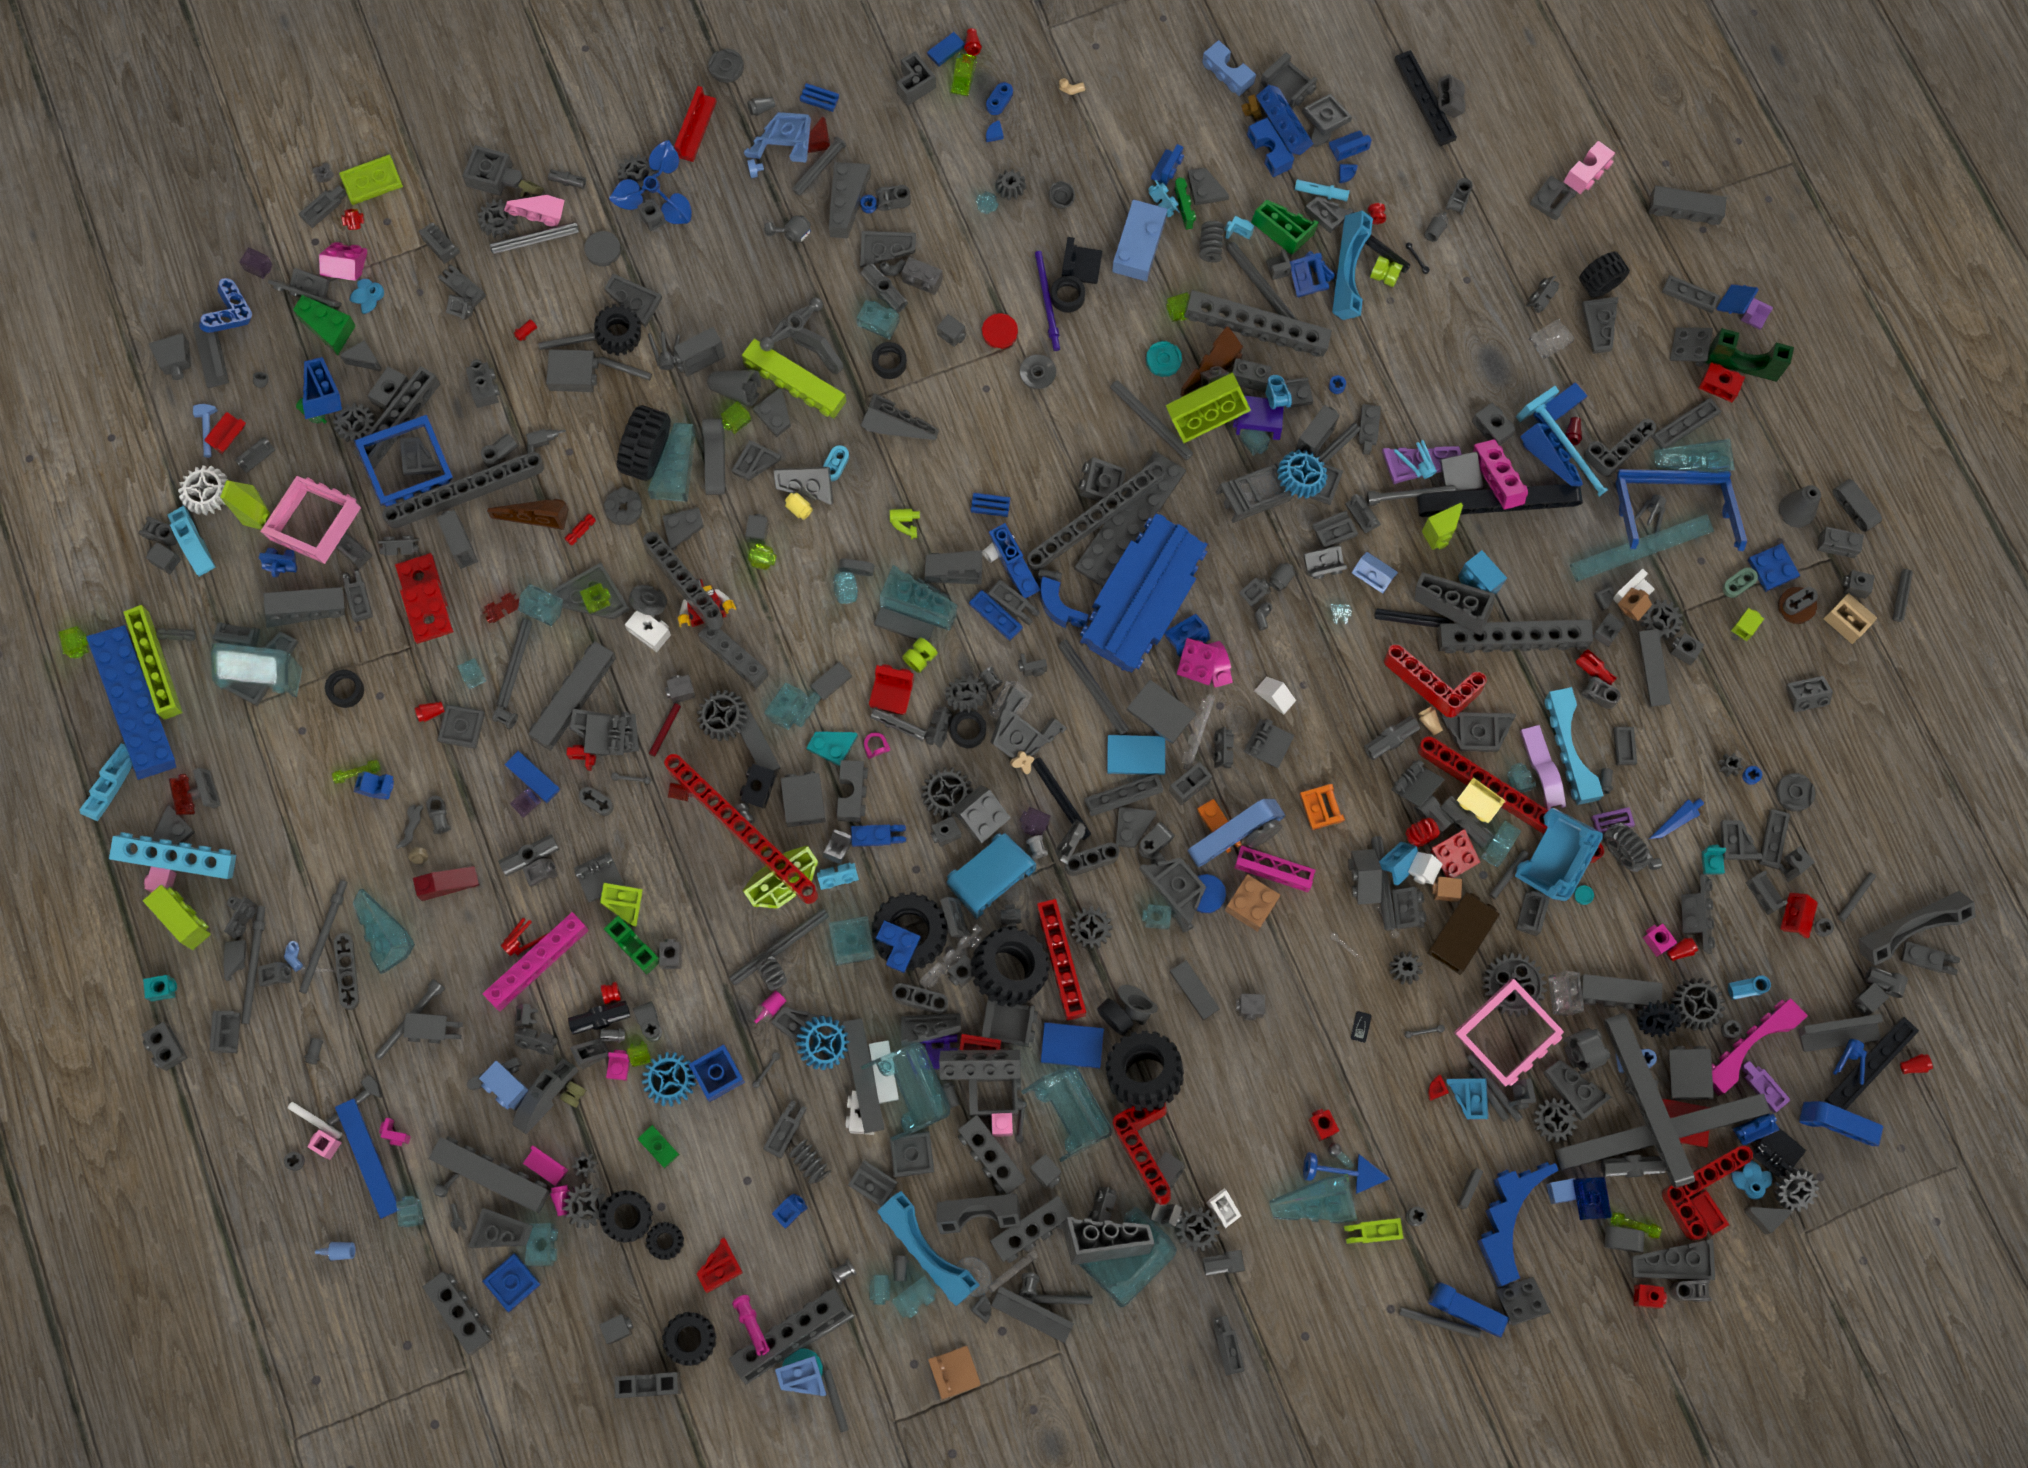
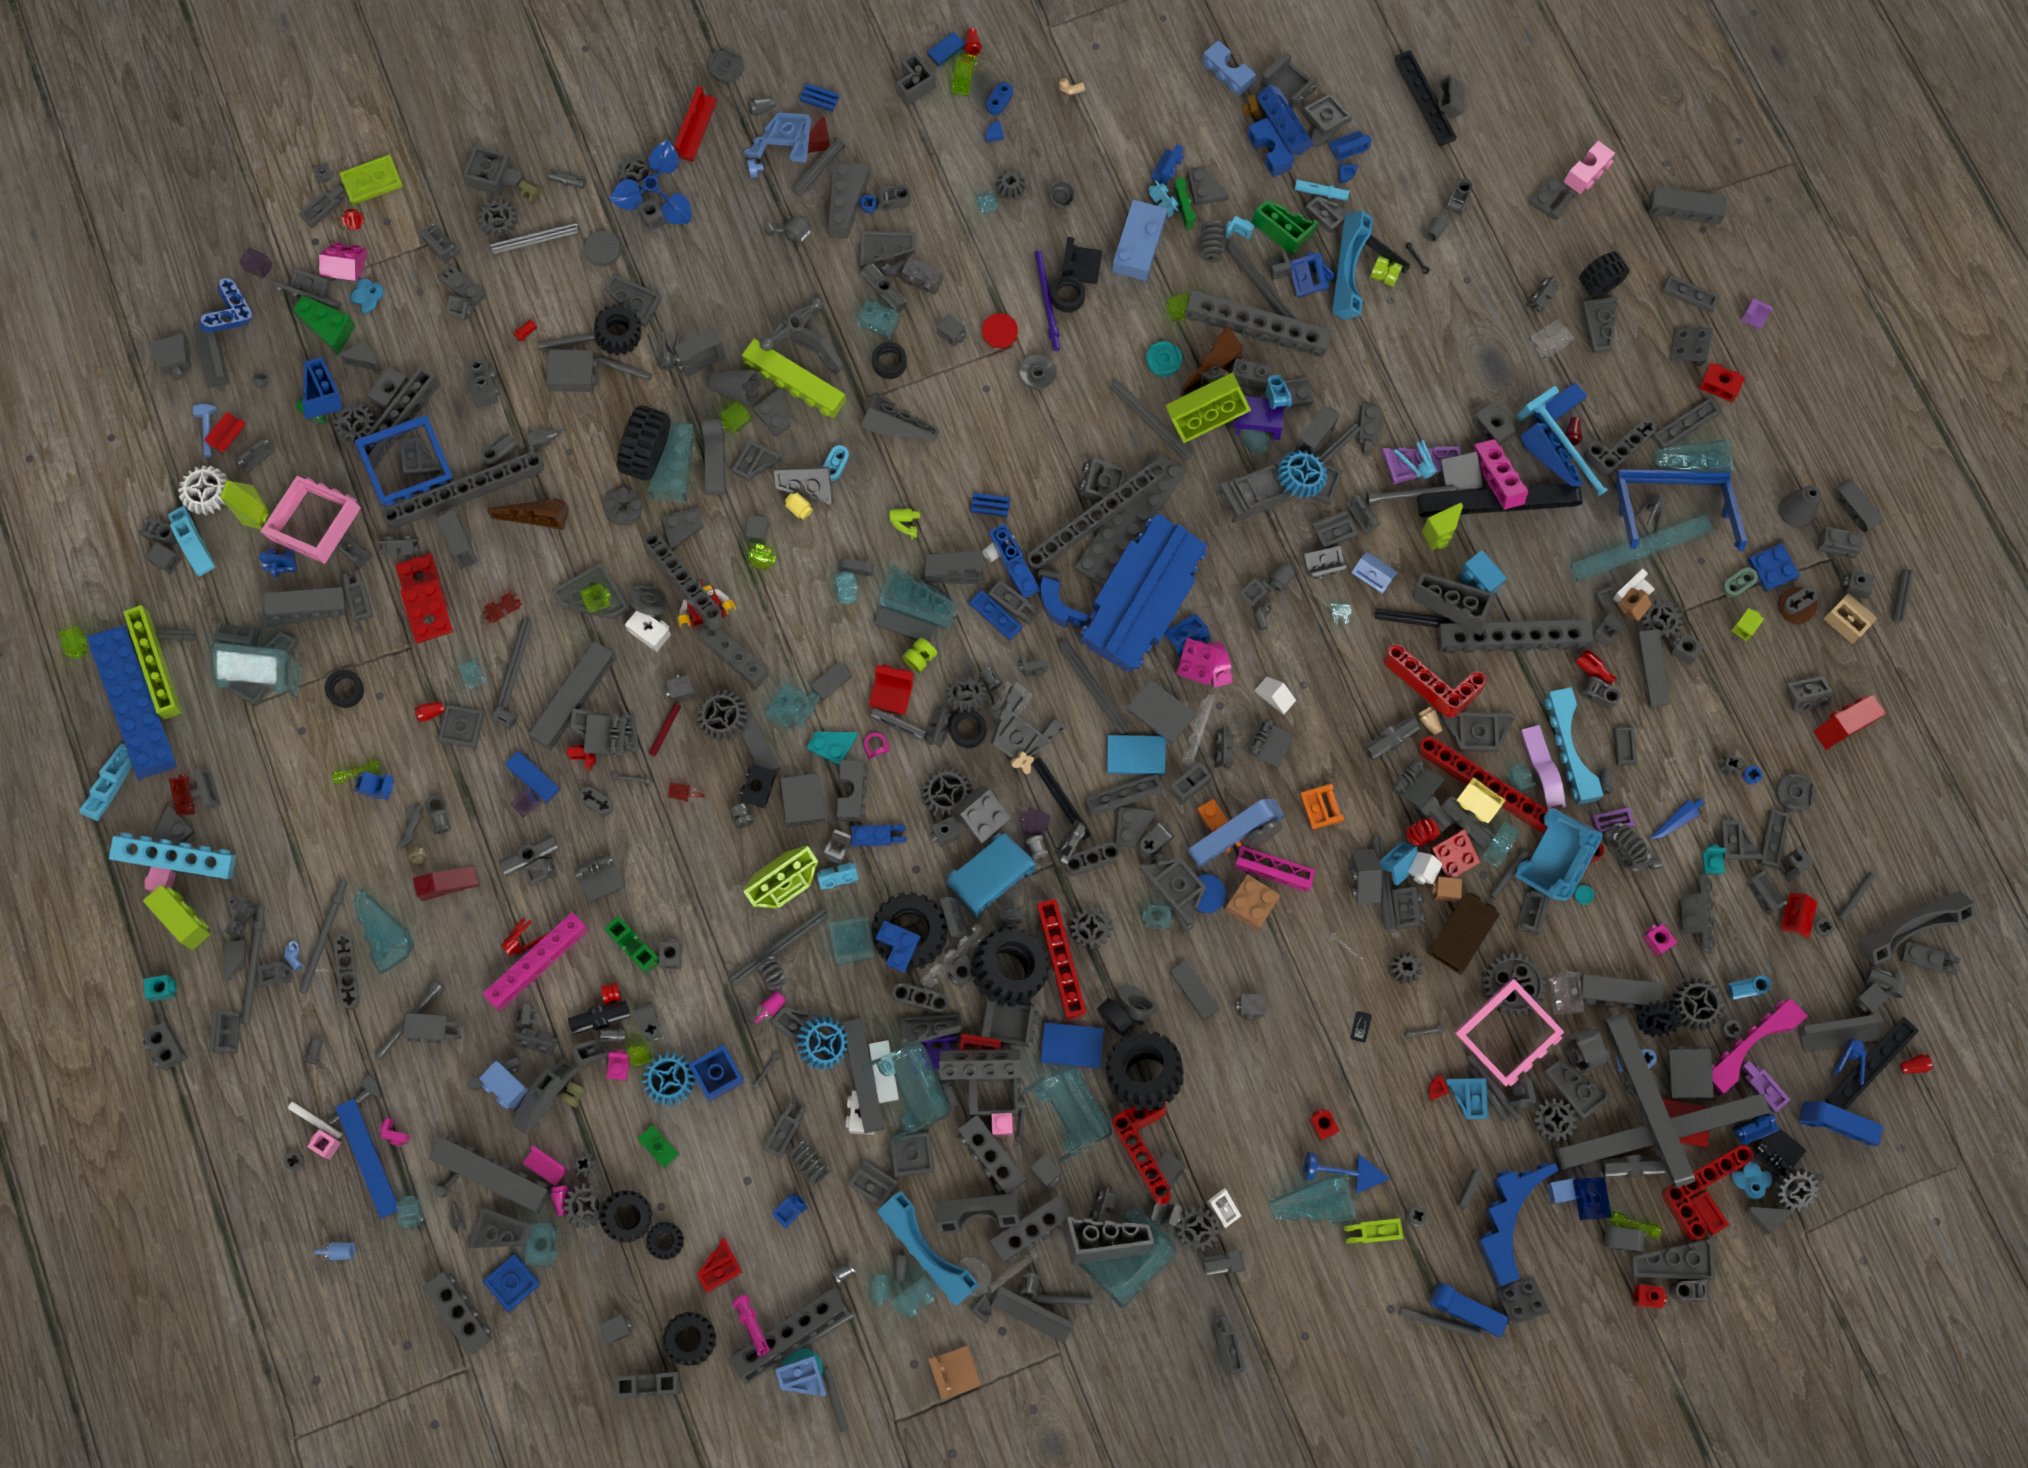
bright pink slope [504,195,565,227] -> none
clear light blue brick [518,584,563,627] -> none
red axle [565,514,596,546] -> none
lime wing [600,883,643,927] -> none
red beam [664,754,818,904] -> none
piece [1328,1143,1354,1169] -> none
blue bush [1329,375,1346,394] -> none
red wheel [1367,203,1387,225] -> none
red cone [1667,937,1698,961] -> none
dark green arch [1705,328,1794,382] -> none
blue piece [1716,284,1759,314] -> none
none -> wedge [1813,695,1886,750]

